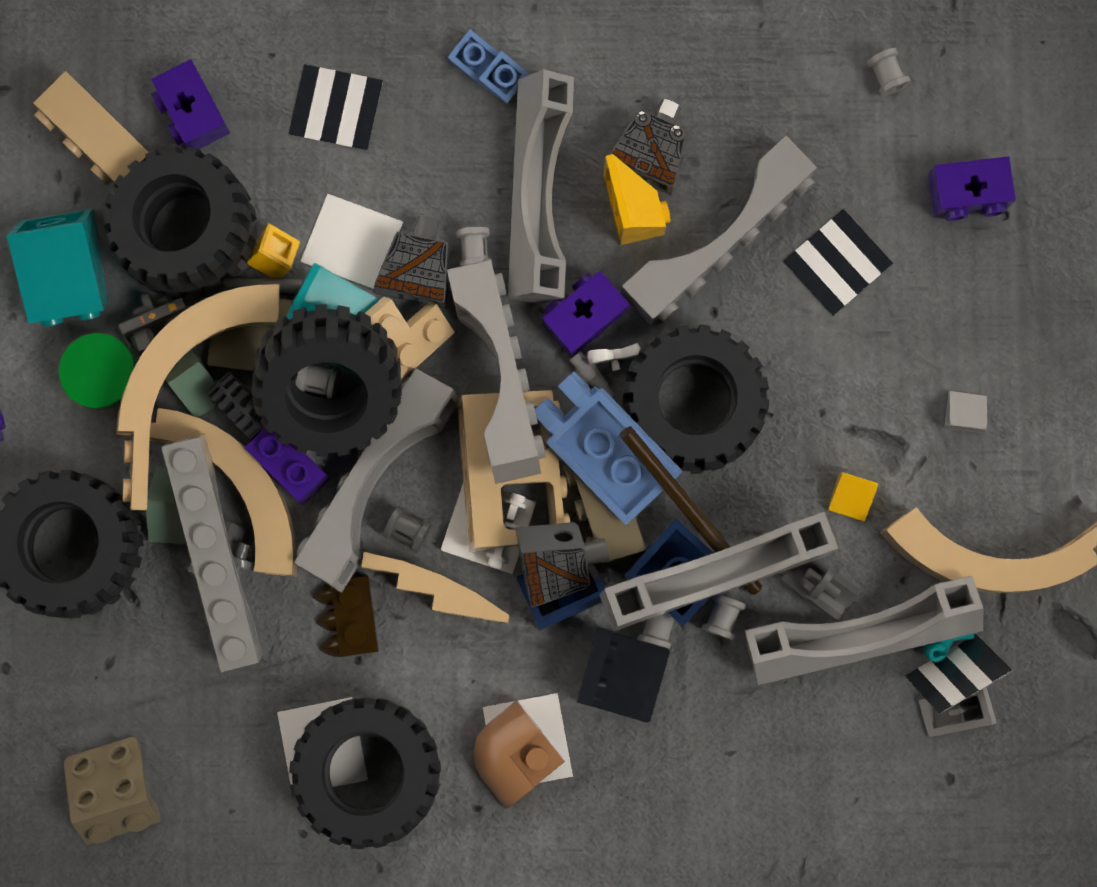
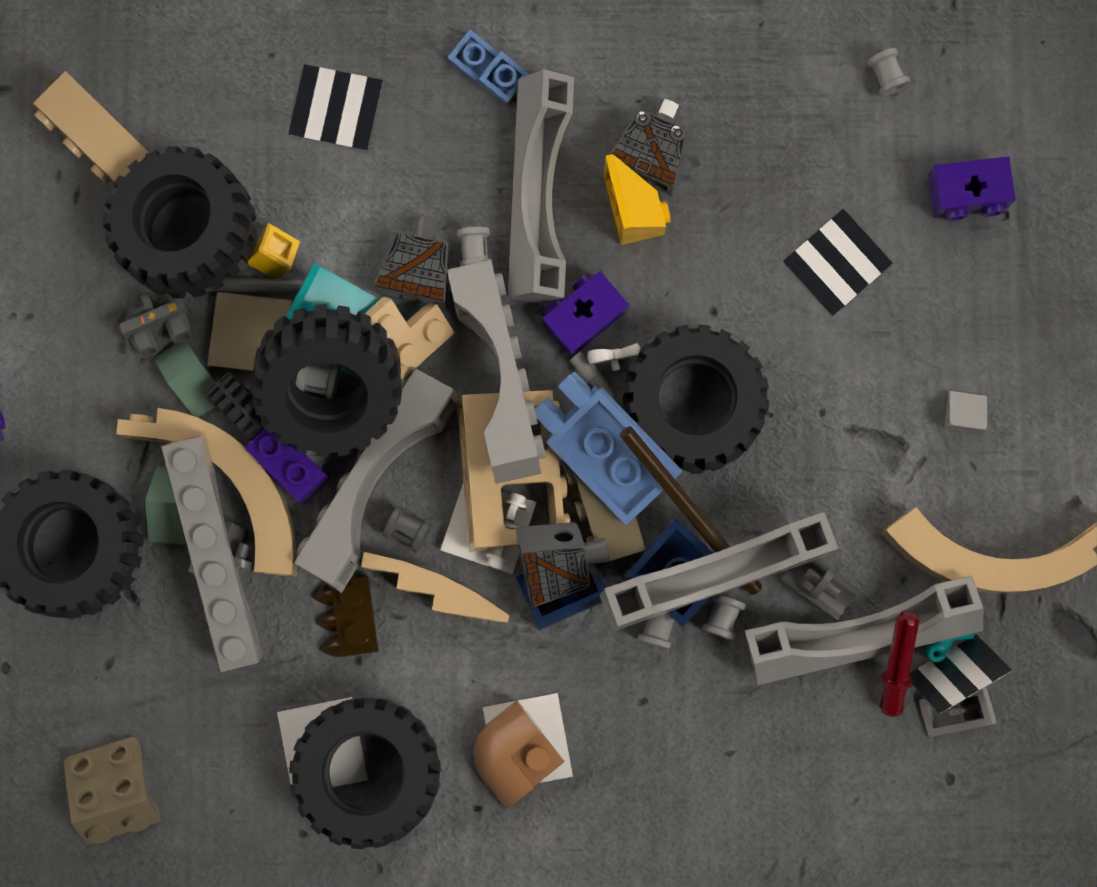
teal slope [7,208,108,327] -> none
green piece [58,333,136,410] -> none
tan arch [116,284,279,511] -> none
dark purple brick [151,59,230,149] -> none
white sticker [300,194,403,289] -> none
black bracket [576,627,670,723] -> none
light grey arch [621,136,817,325] -> none
yellow slope [828,472,878,522] -> none
none -> dark red axle [879,611,920,717]

